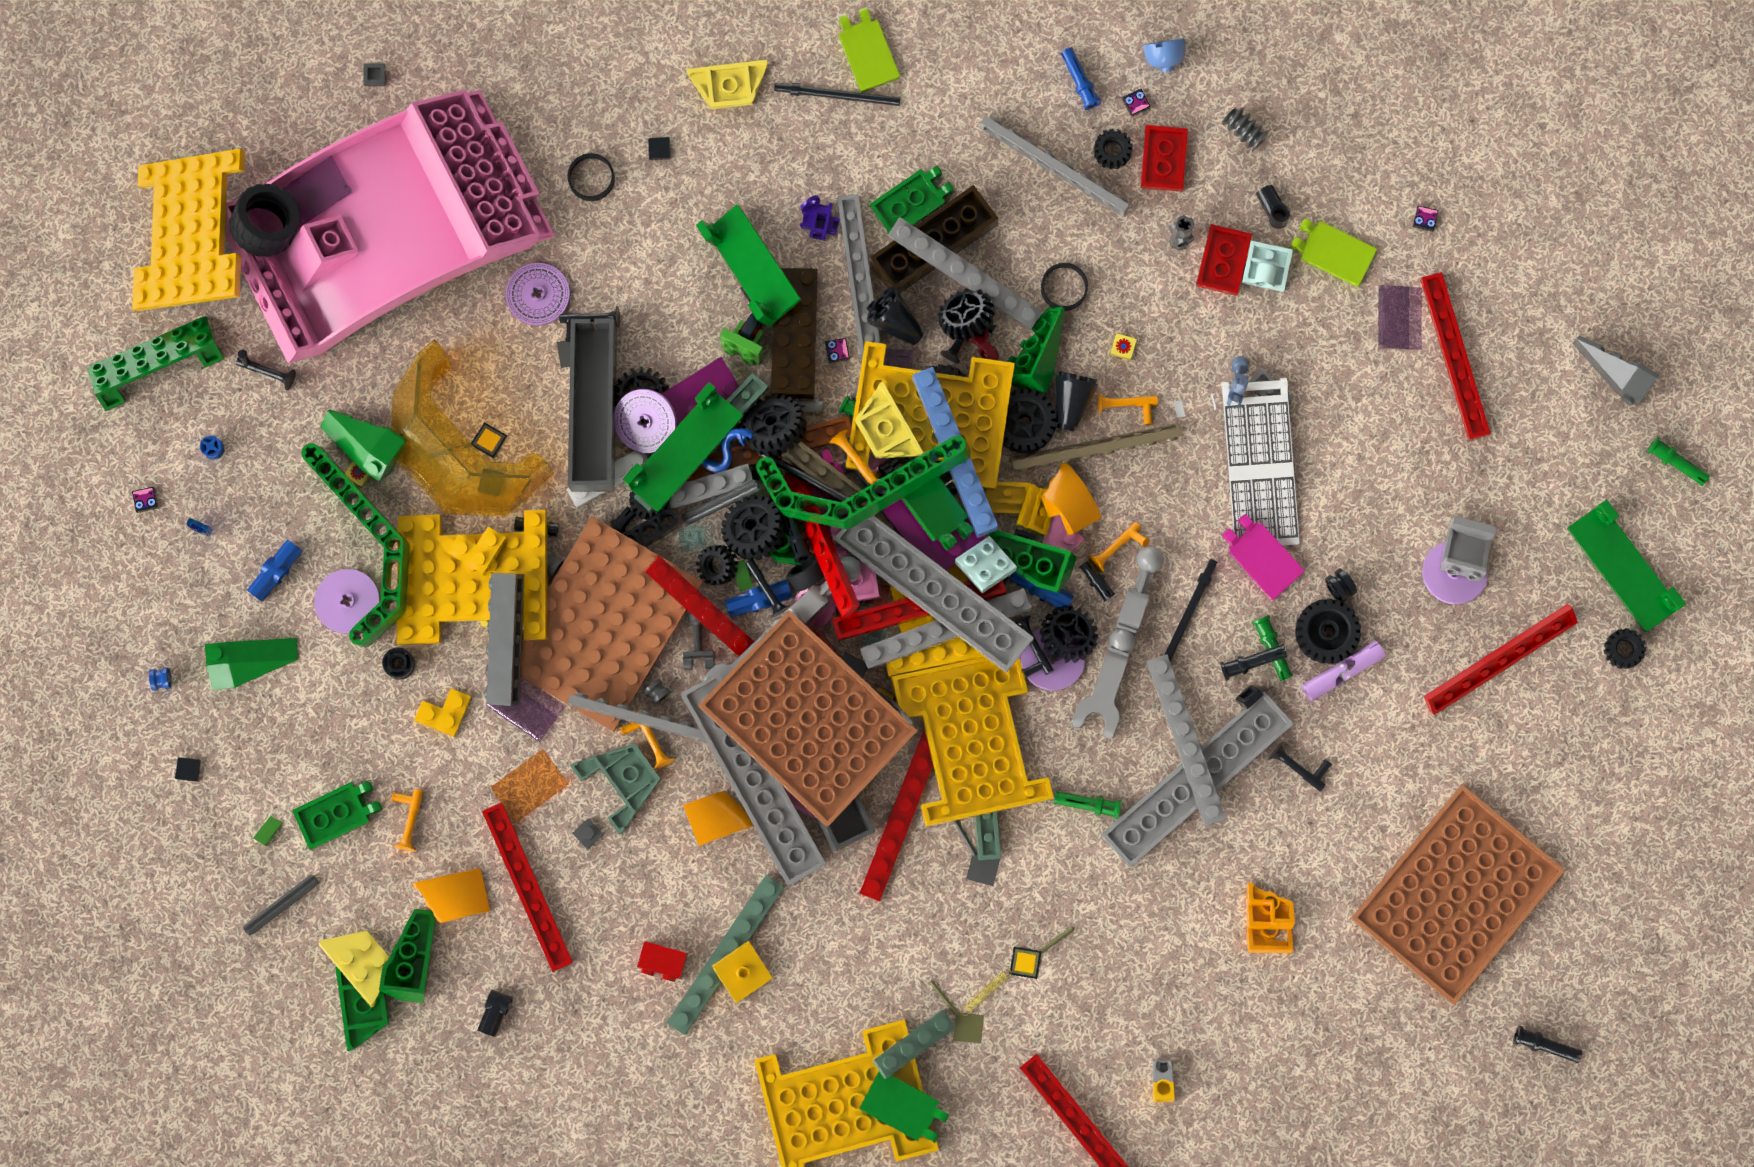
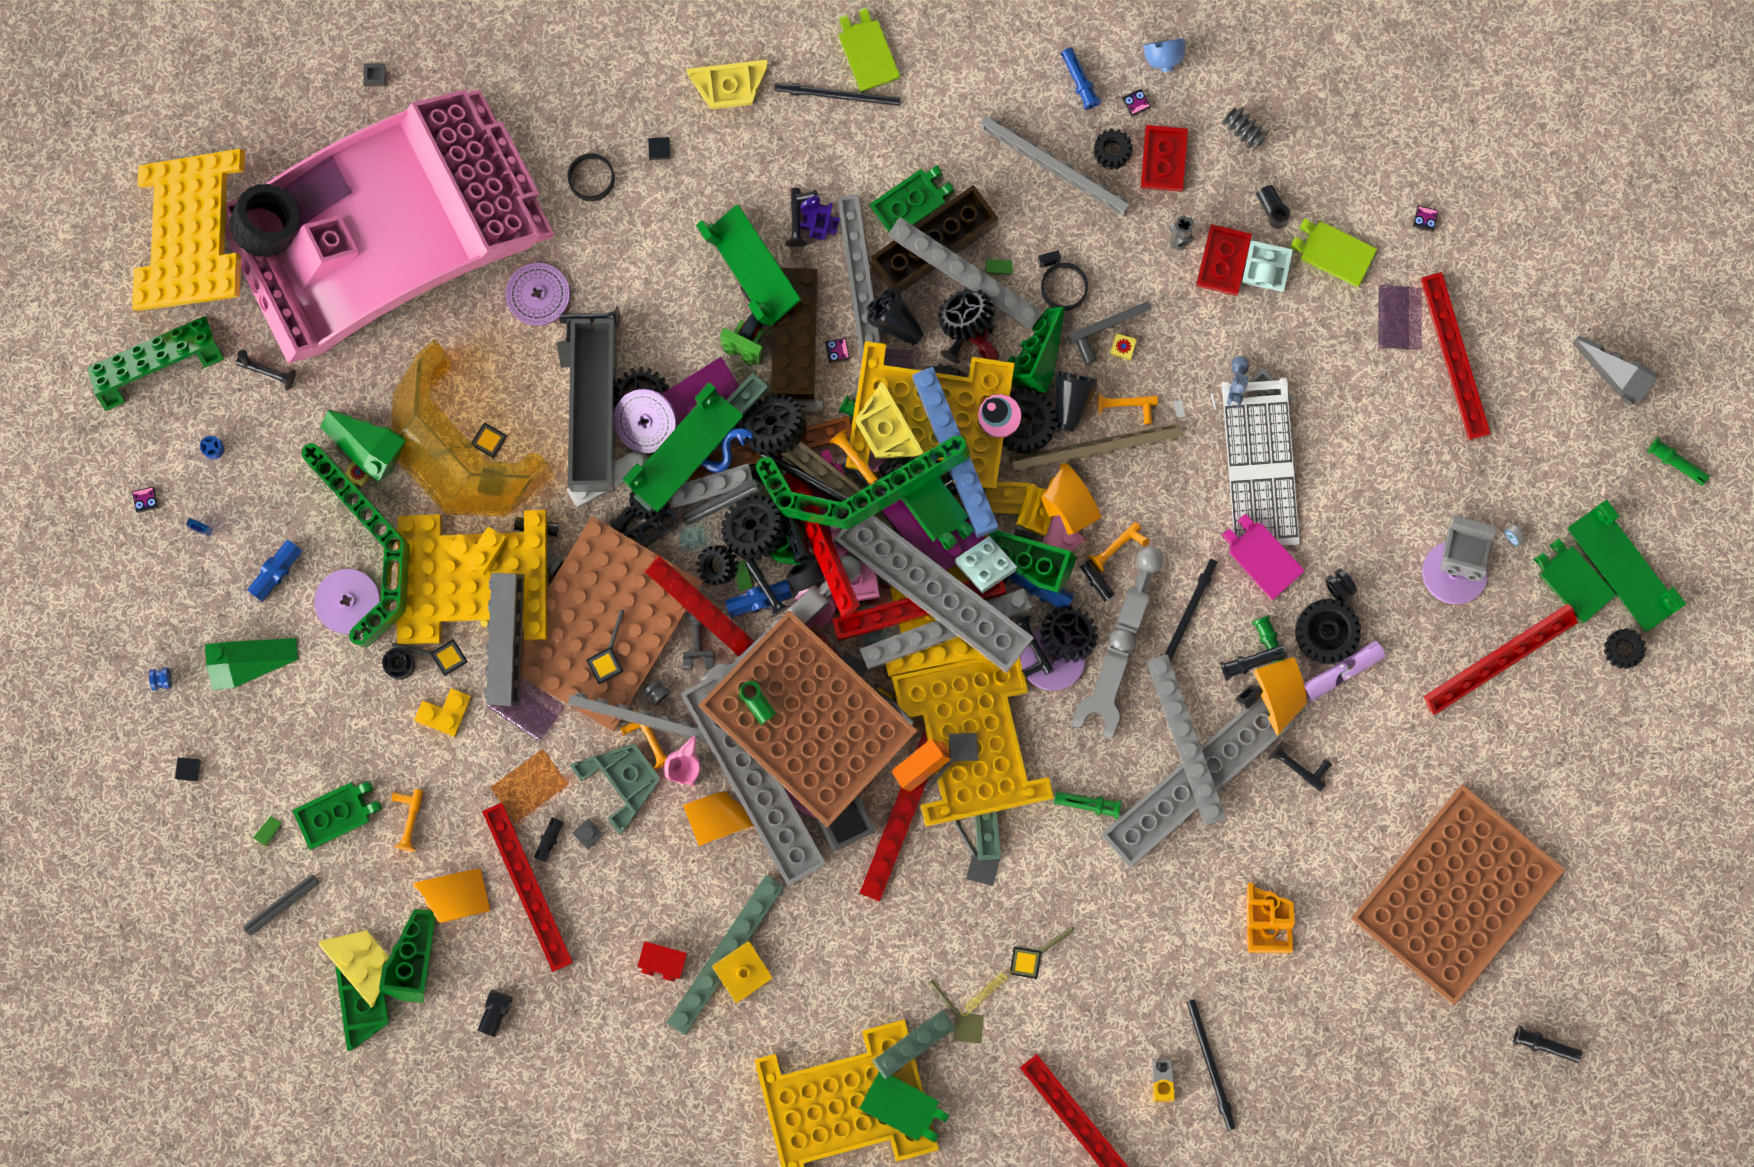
none -> piece [391,639,468,676]
none -> black pin [533,817,564,863]
none -> piece [586,609,624,684]
none -> bright pink piece [664,736,700,787]
none -> green piece [739,681,777,725]
none -> black piece [785,187,818,247]
none -> orange brick [891,739,951,792]
none -> dark grey piece [924,733,978,791]
none -> tile [978,394,1021,438]
none -> bright green piece [986,259,1013,275]
none -> black tile [1037,250,1061,268]
none -> dark grey piece [1067,301,1151,365]
none -> black bar [1187,999,1236,1131]
none -> light orange slope [1254,657,1307,735]
none -> light grey tile [1504,525,1525,547]
none -> green tile [1533,538,1616,623]

